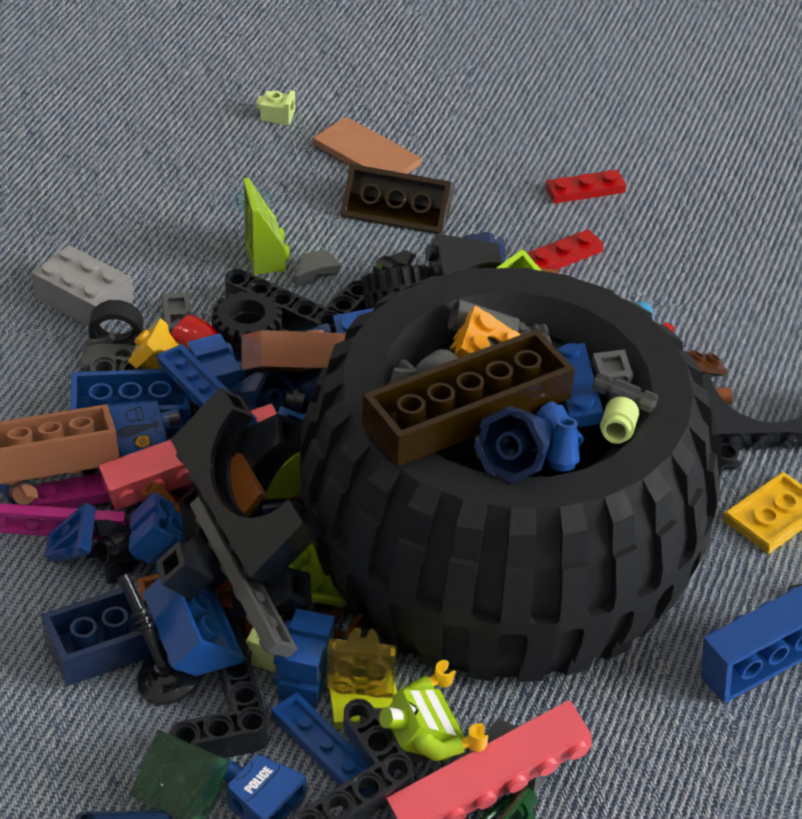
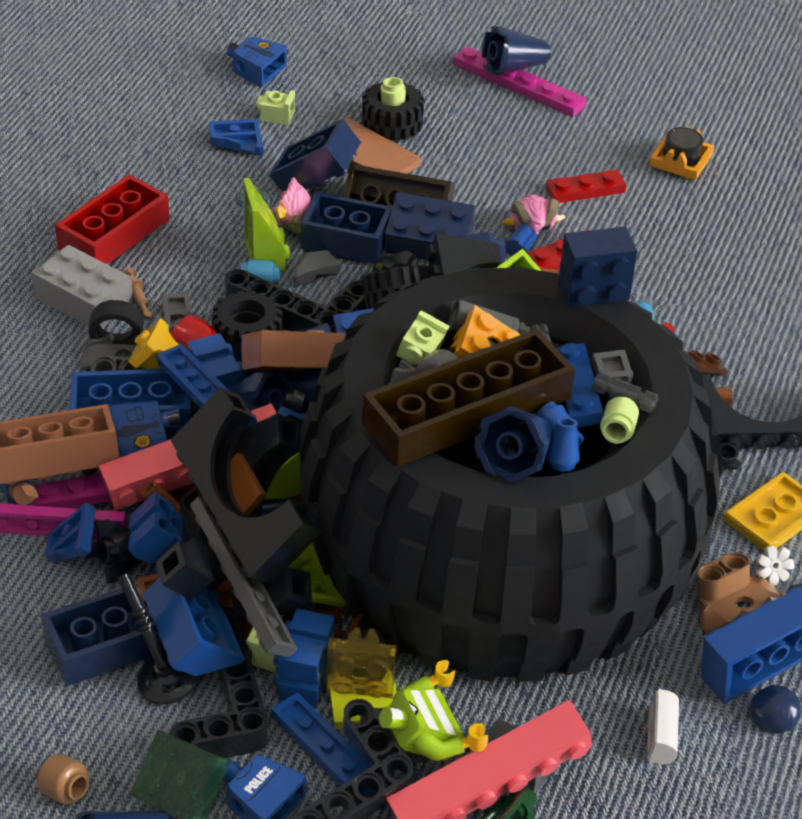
none -> medium nougat head [37,754,89,805]
none -> red brick [55,174,170,264]
none -> medium nougat piece [123,268,152,319]
none -> blue wing [209,119,263,156]
none -> blue torso [227,37,287,87]
none -> dark azure brick [241,259,280,283]
none -> dark blue brick [269,119,361,192]
none -> bright pink hair [272,177,312,234]
none -> dark blue brick [301,192,392,263]
none -> black tyre [362,82,424,141]
none -> yellowish green brick [381,77,406,106]
none -> dark blue brick [385,192,475,260]
none -> yellowish green brick [396,311,450,367]
none -> dark pink plate [453,46,587,117]
none -> dark blue cone [481,26,551,75]
none -> hair [502,194,565,235]
none -> blue piece [506,224,537,256]
none -> dark blue brick [558,226,637,307]
none -> white brick [647,689,679,764]
none -> piece [649,126,715,180]
none -> medium nougat piece [697,552,785,634]
none -> dark blue hair [750,685,801,734]
none -> white plant [756,546,794,586]

